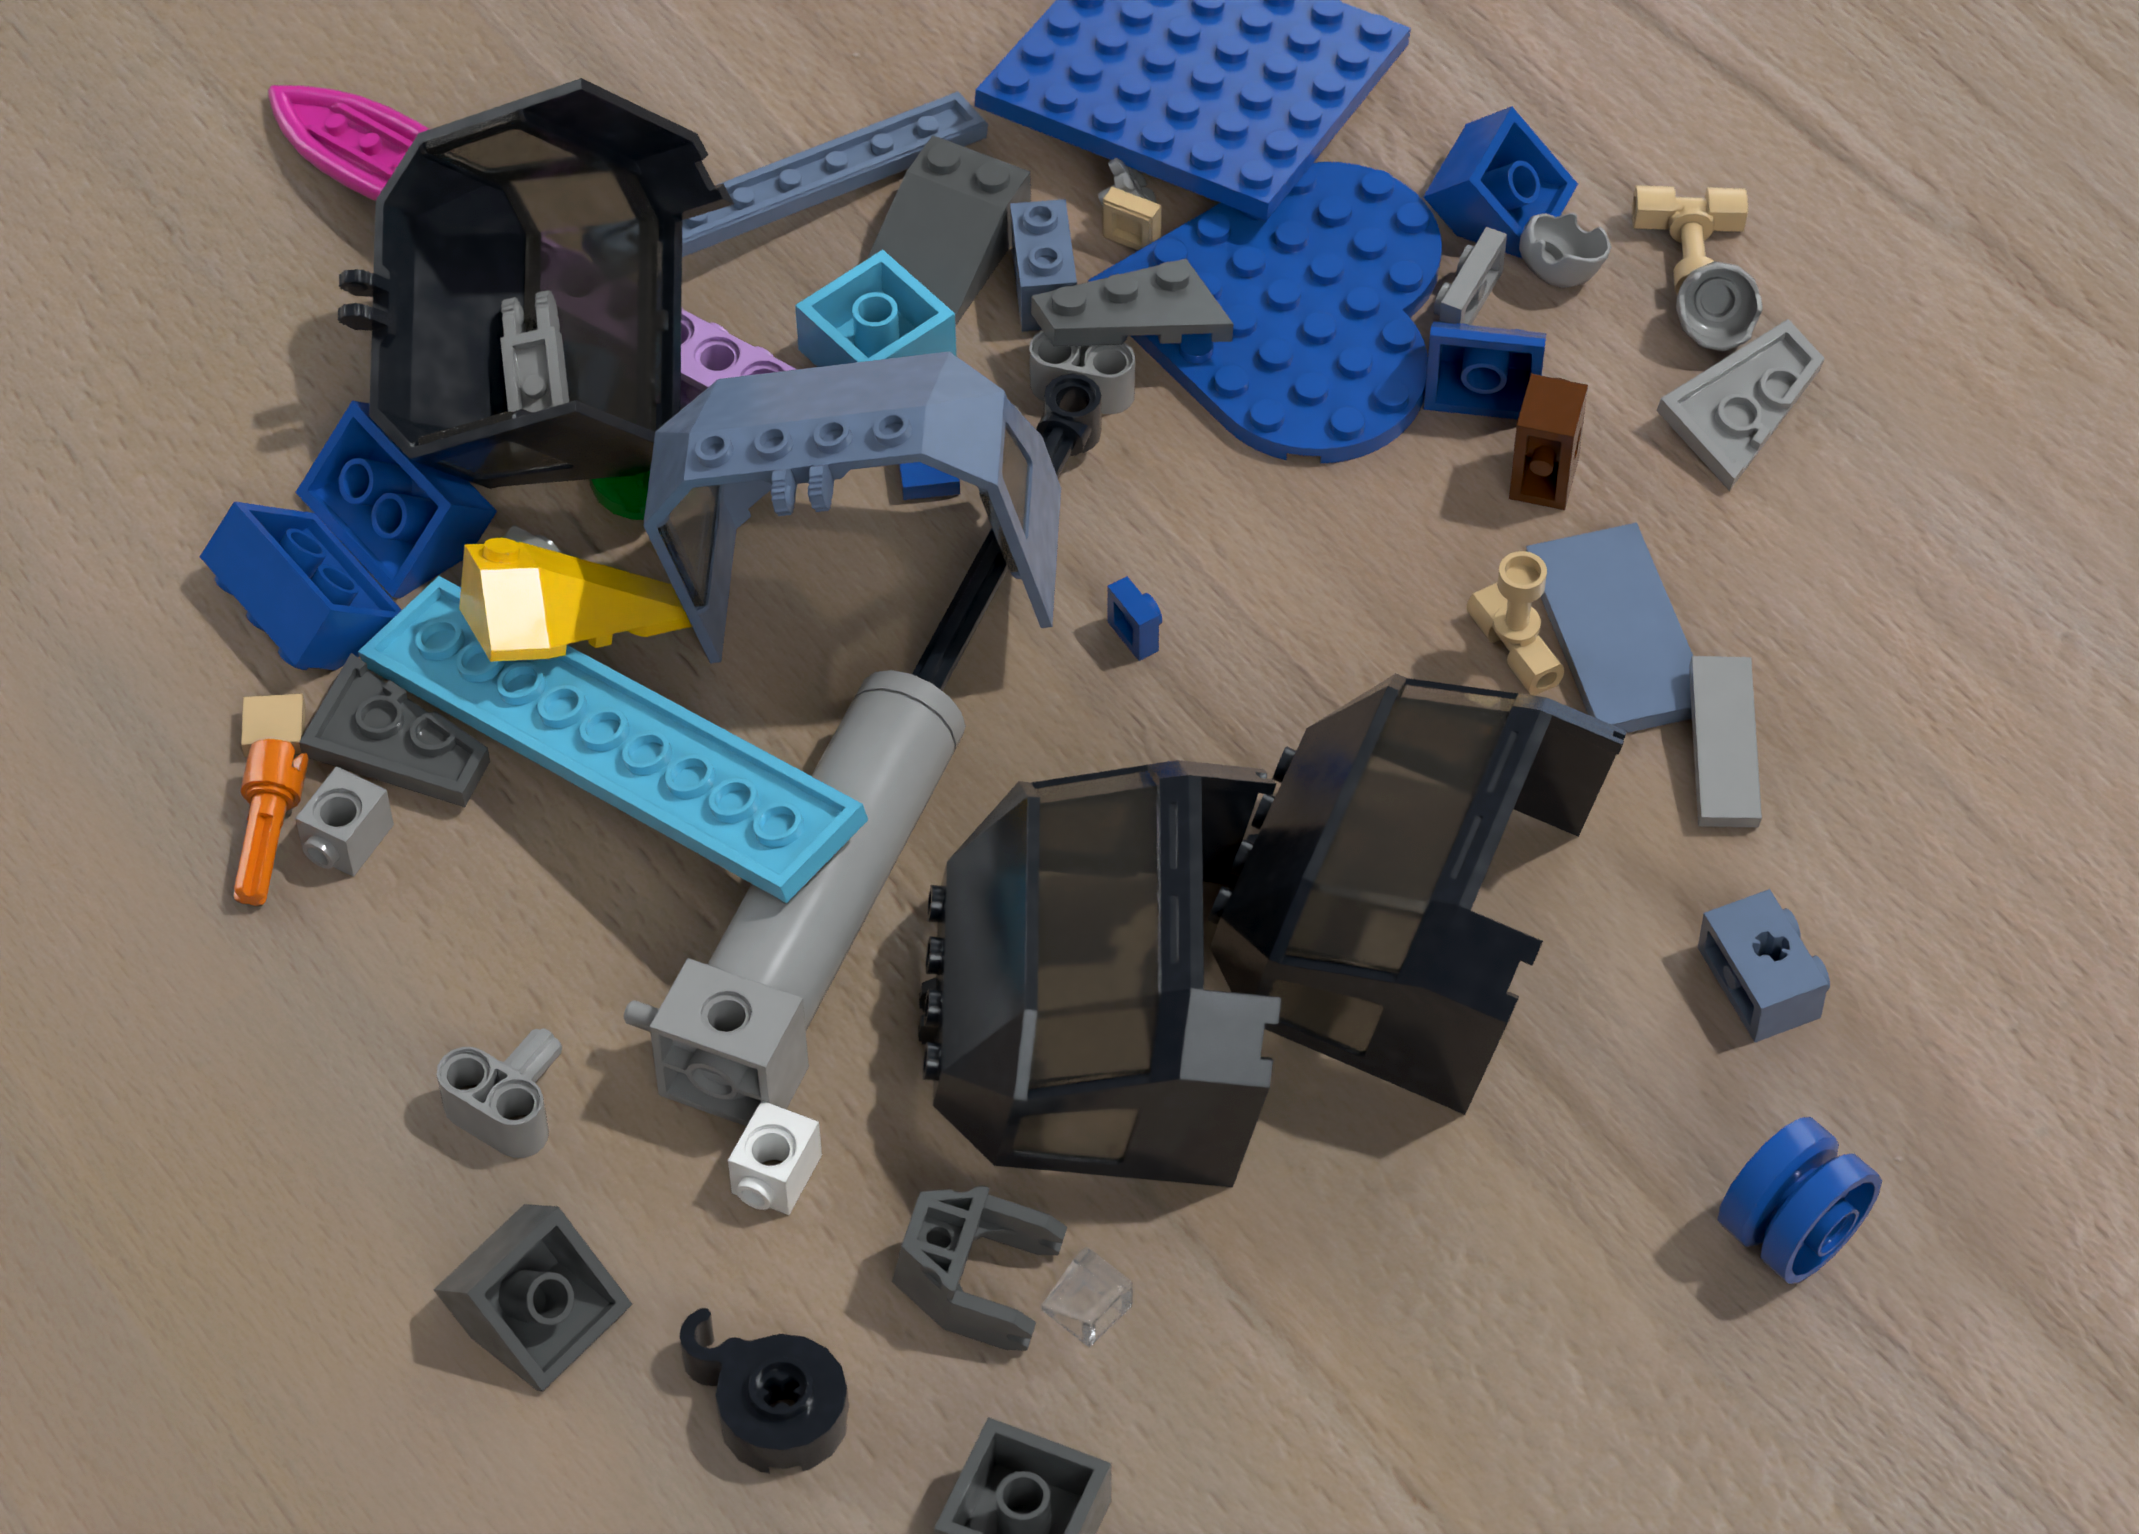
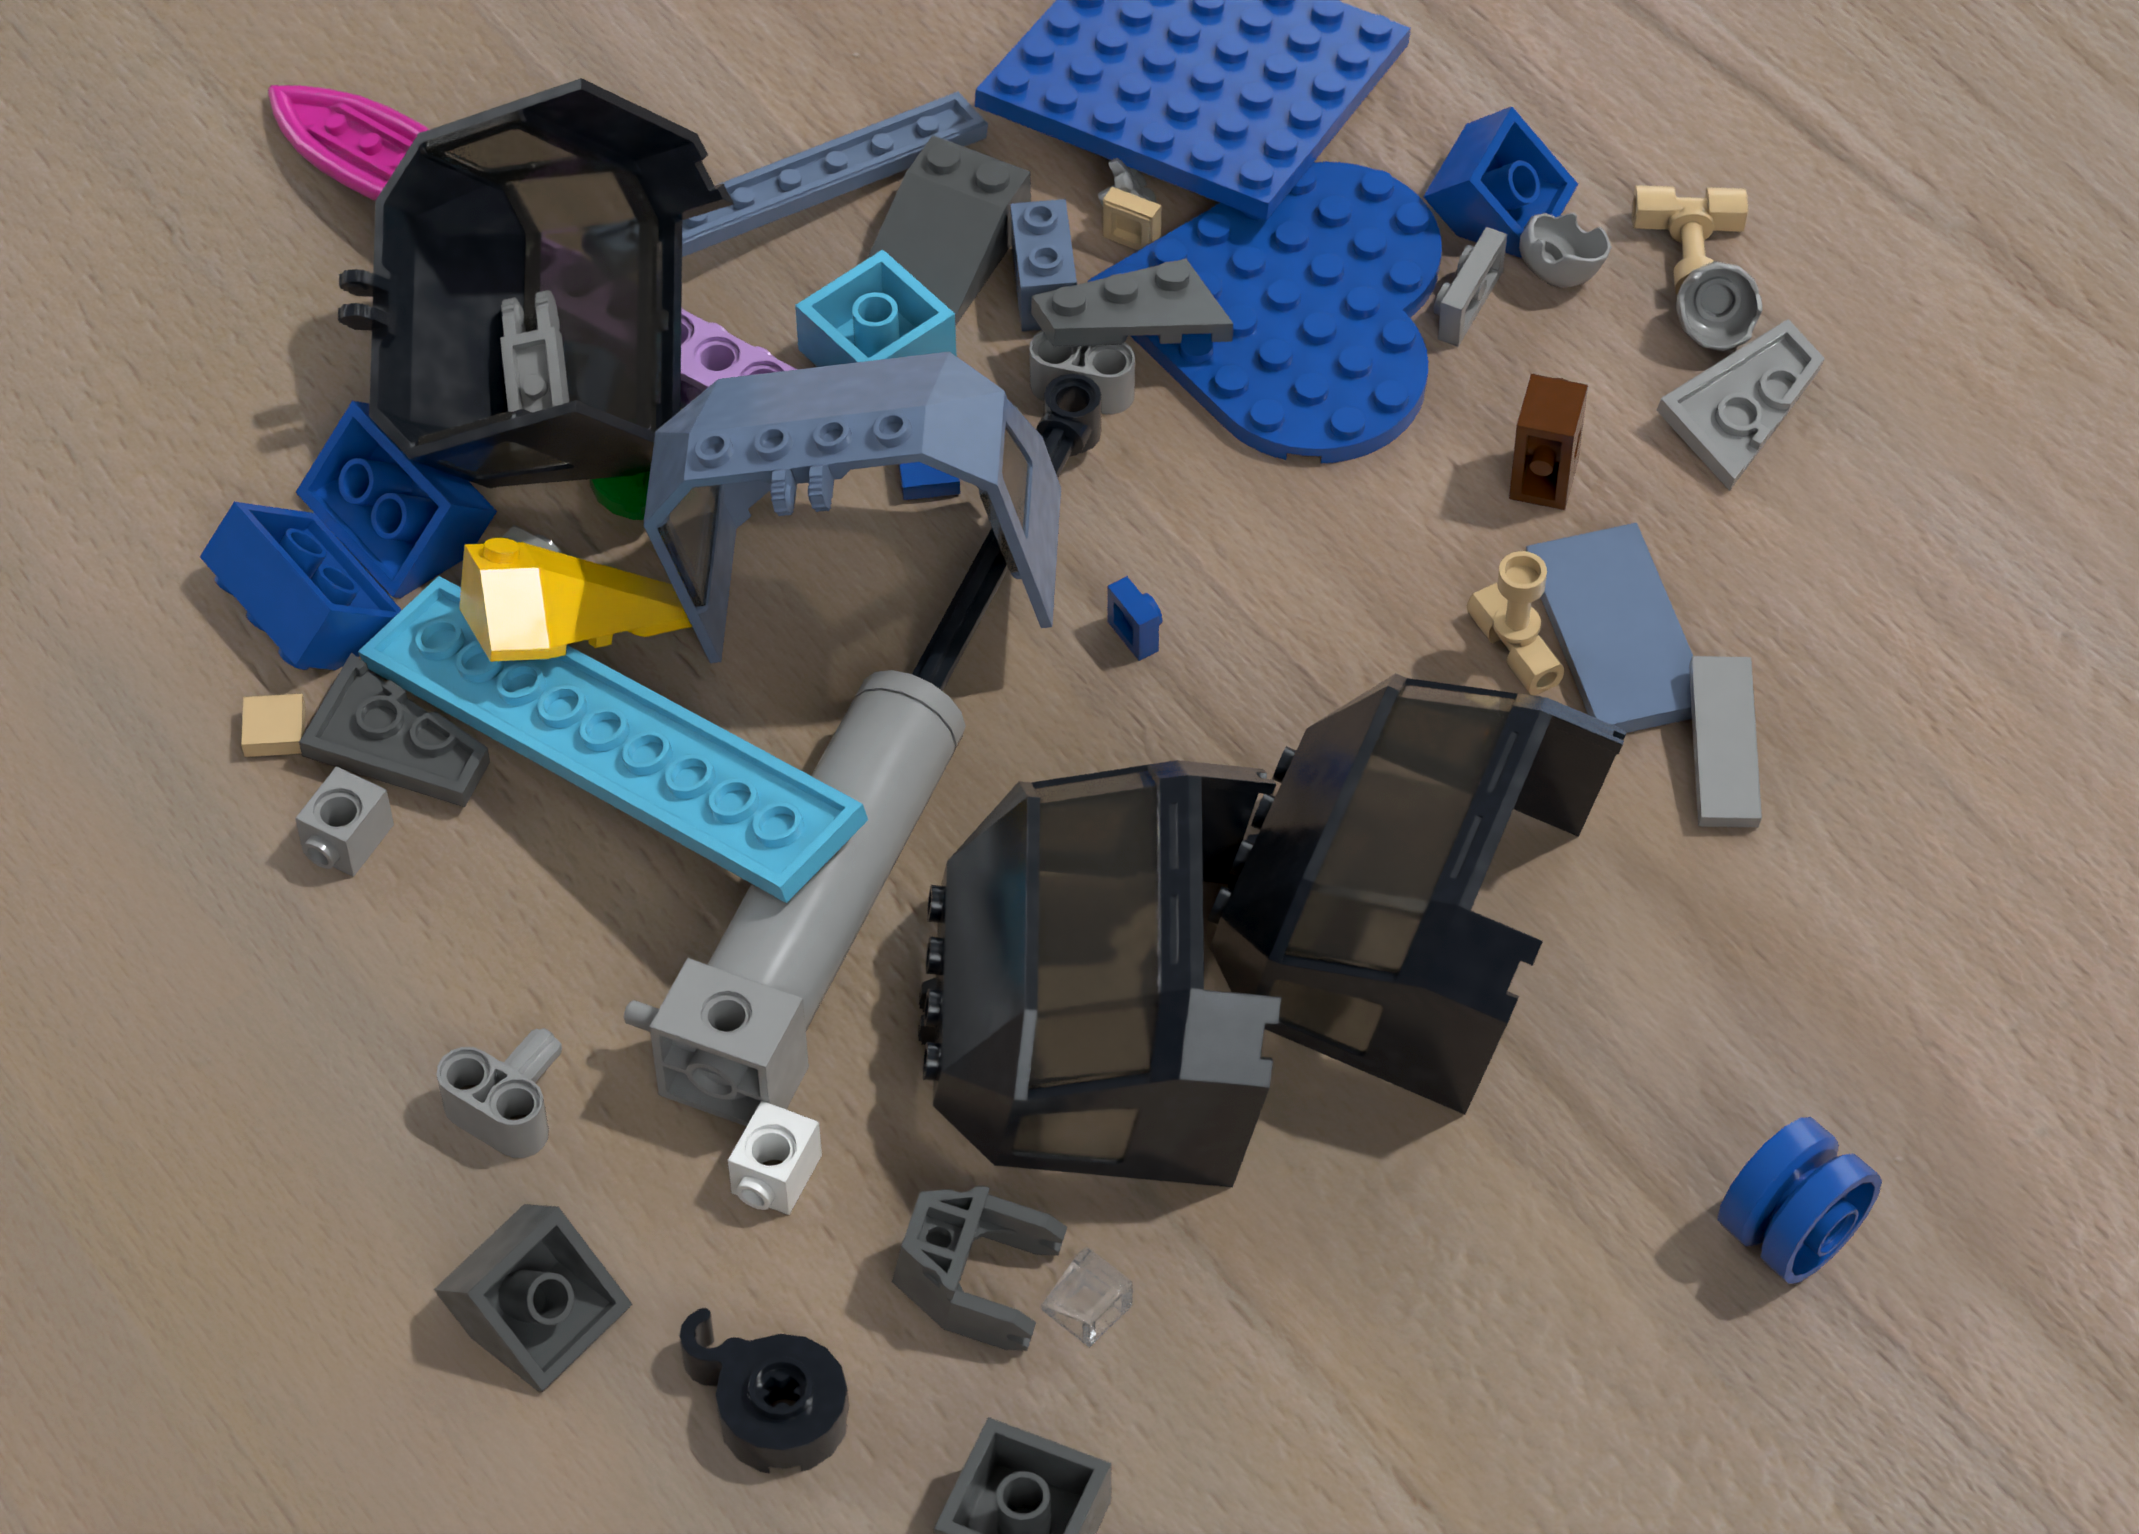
orange piece [233,739,309,906] -> none
blue slope [1424,321,1547,420] -> none
sand blue brick [1698,889,1830,1042] -> none

